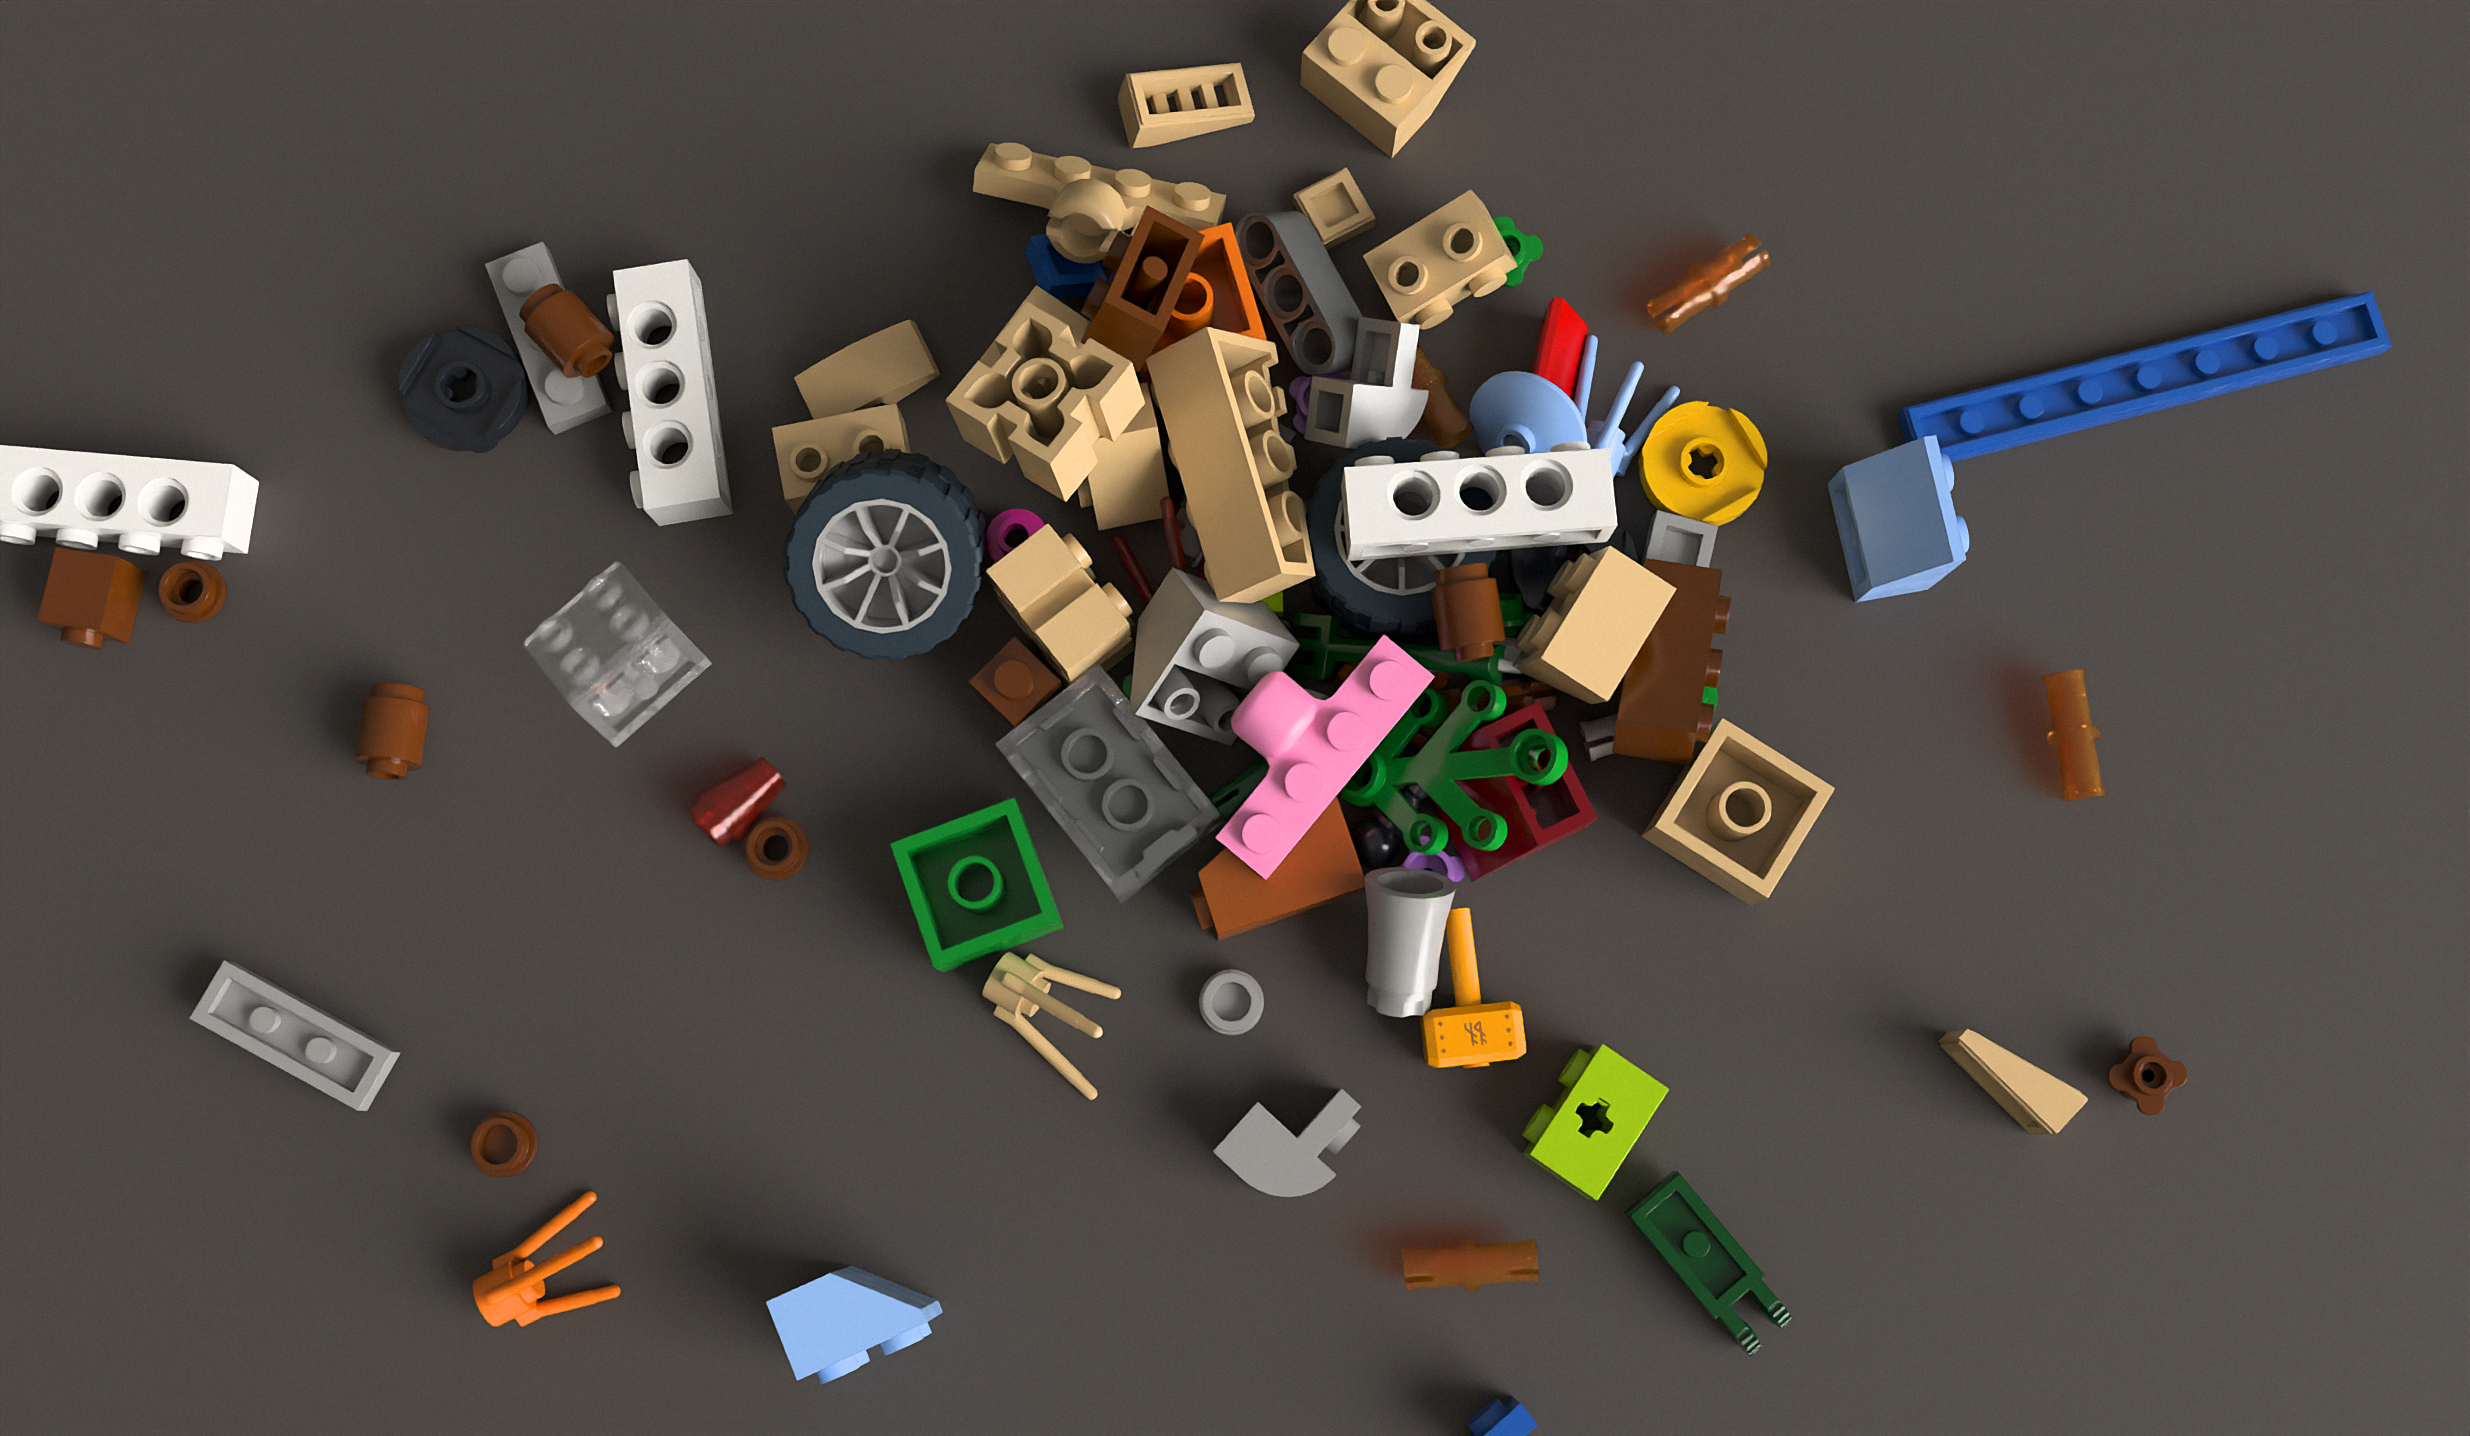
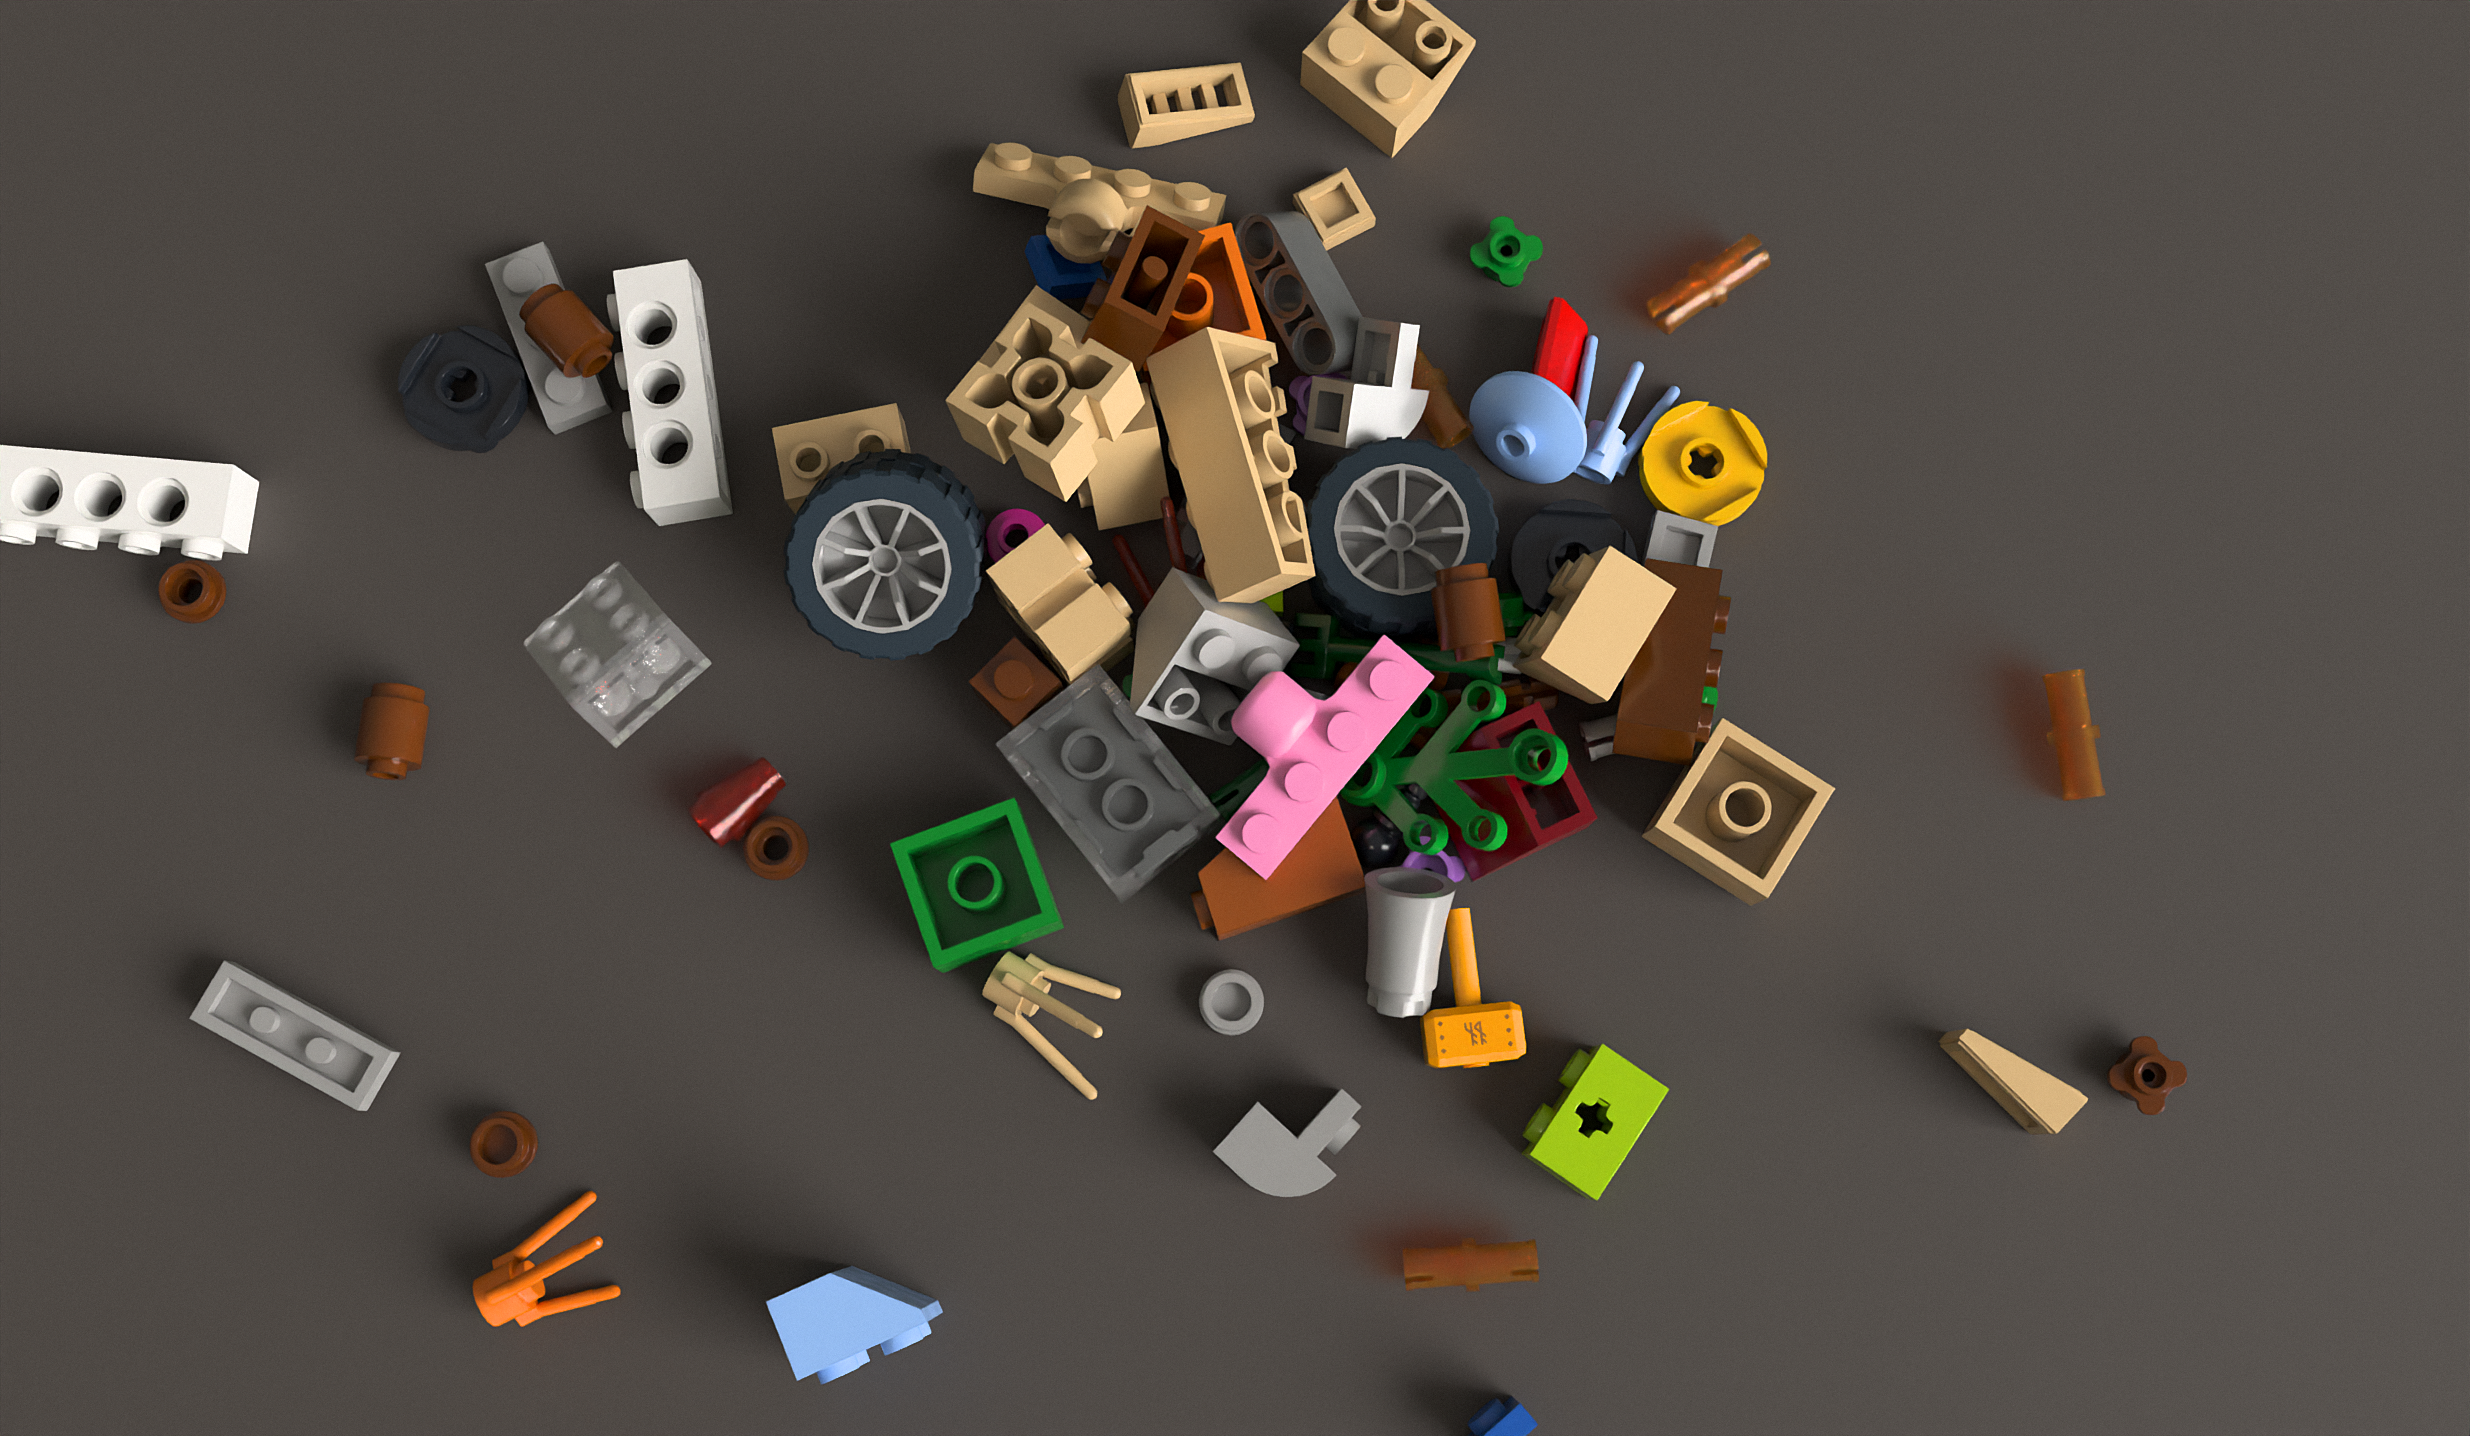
reddish brown brick [37,547,147,650] -> none
tan slope [794,319,941,419] -> none
white brick [1341,441,1618,561] -> none
tan brick [1363,189,1518,330] -> none
dark green hinge [1624,1171,1793,1357] -> none
light blue slope [1827,435,1969,603] -> none
blue tile [1897,290,2392,463] -> none

